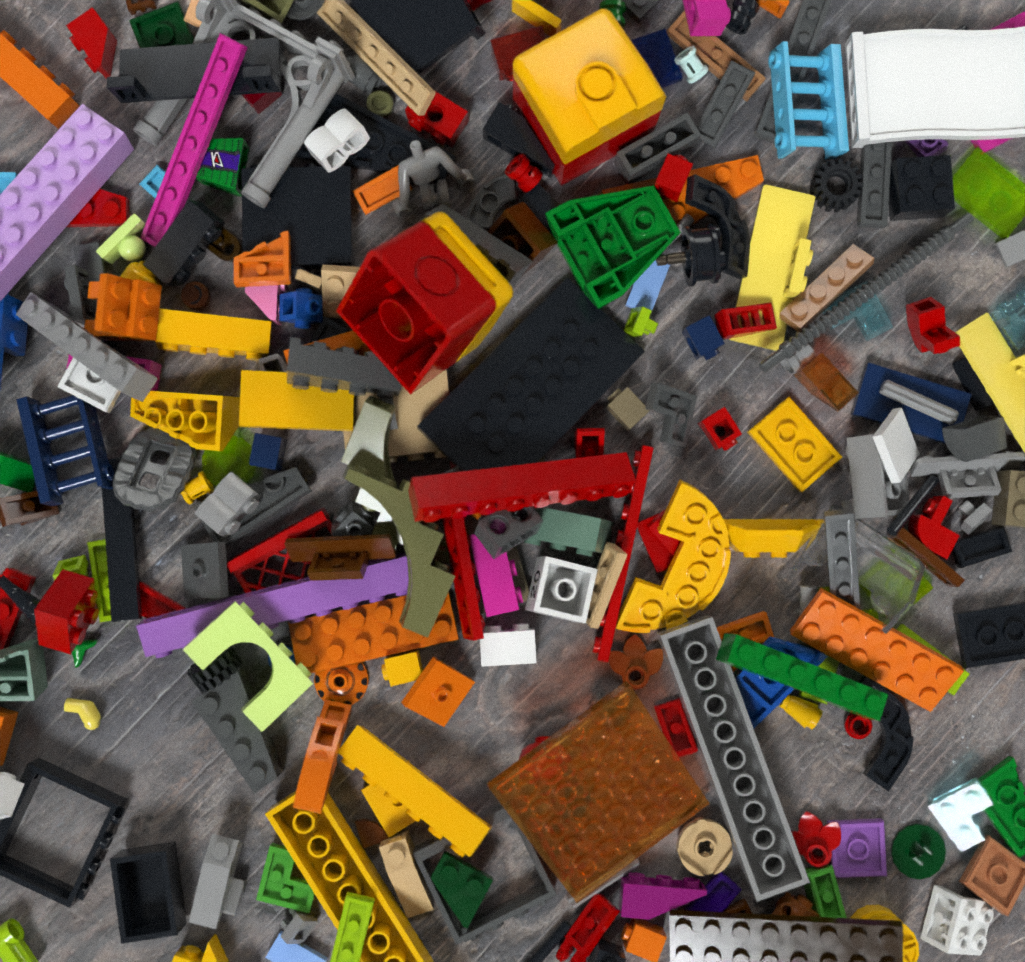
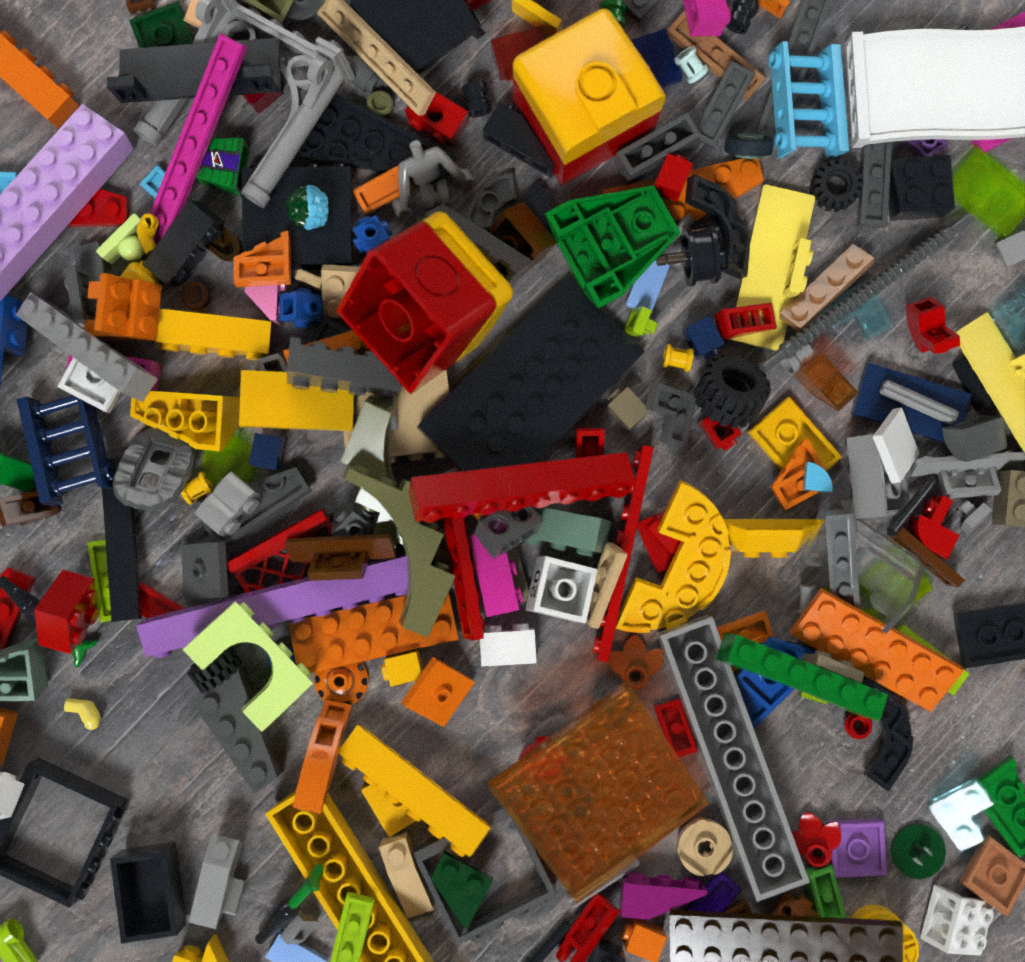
lime tile [52,555,89,580] -> none
red slope [66,7,117,79] -> none
bright green plate [256,843,315,913] -> none
white brick [304,108,370,173] -> none
reddish brown tile [355,819,389,849] -> none
red wheel [505,153,543,192] -> none
yellow cone [779,694,823,729] -> none
black tile [952,526,1012,568] -> none
none -> yellow arm [136,213,158,256]
none -> piece [255,863,324,944]
none -> piece [285,185,328,230]
none -> blue brick [352,215,393,254]
none -> black wheel [461,81,492,118]
none -> yellow bush [662,344,694,372]
none -> black tyre [694,355,771,428]
none -> black wheel [724,133,774,159]
none -> orange wing [770,438,833,511]
none -> dark tan plate [801,650,864,683]
none -> medium azure tile [803,462,833,493]

